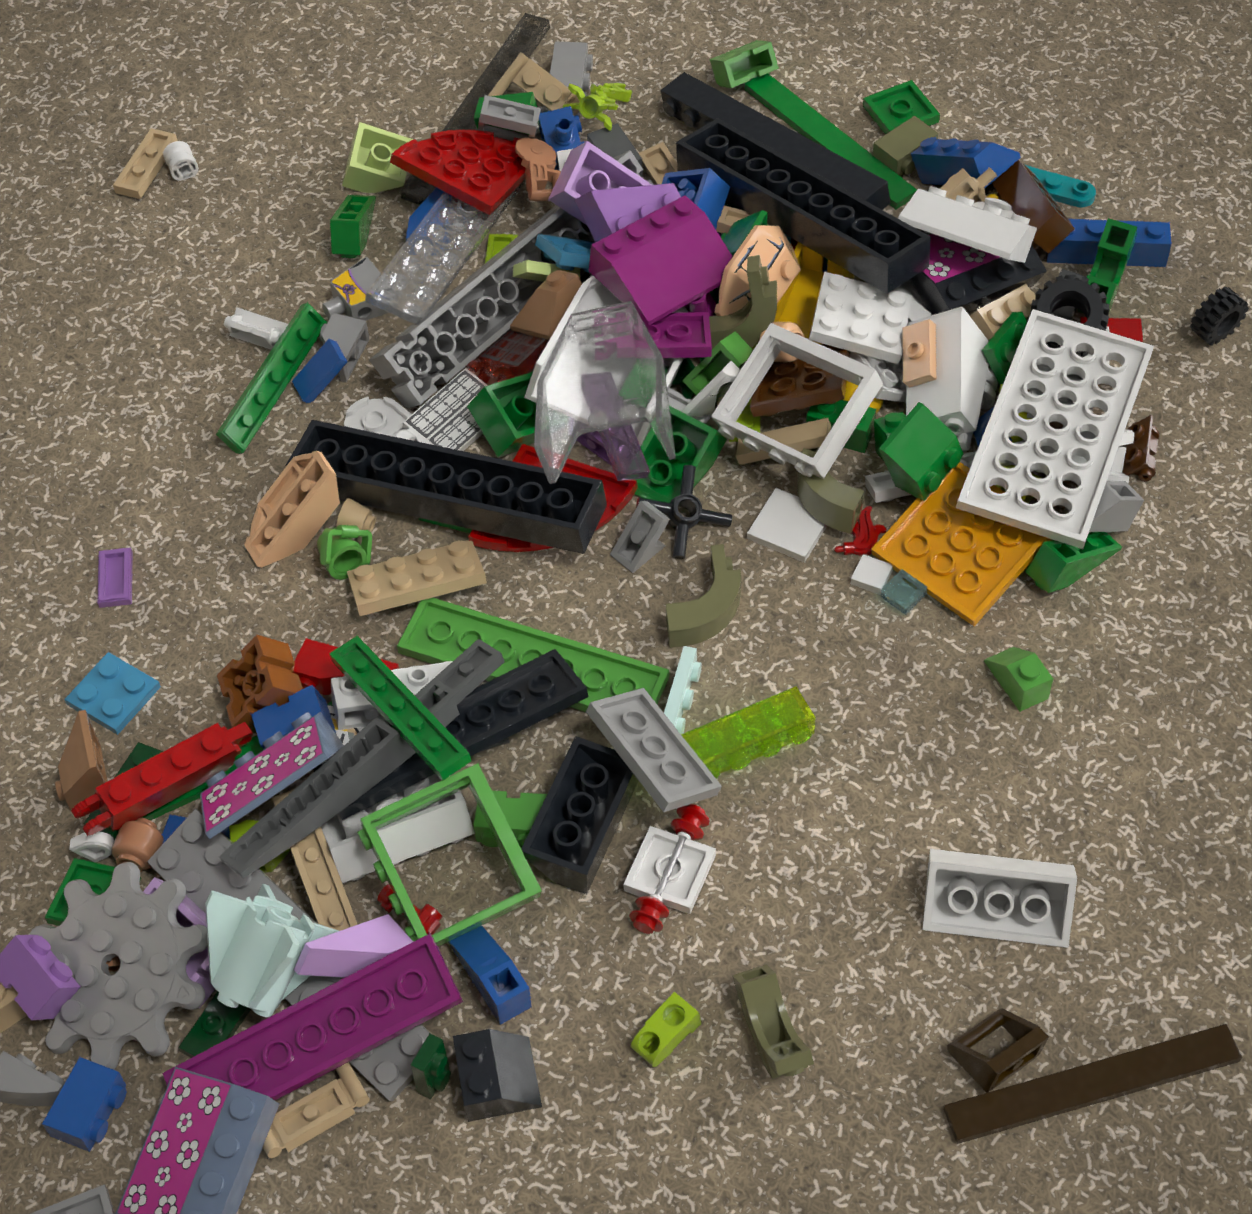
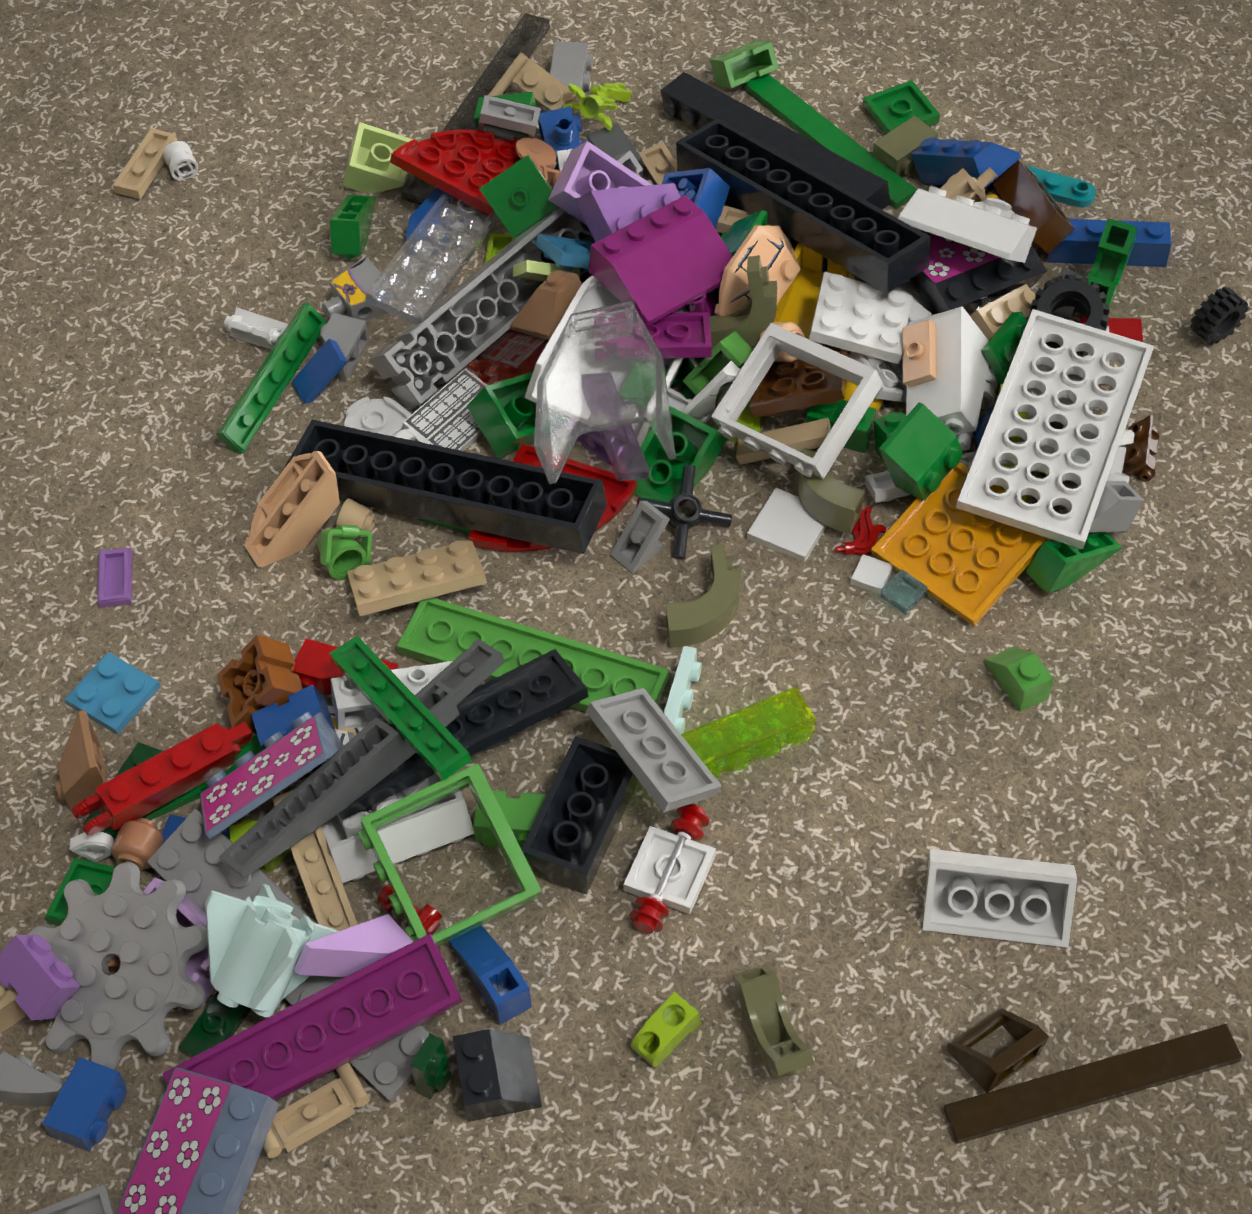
none -> green plate [479,154,559,238]

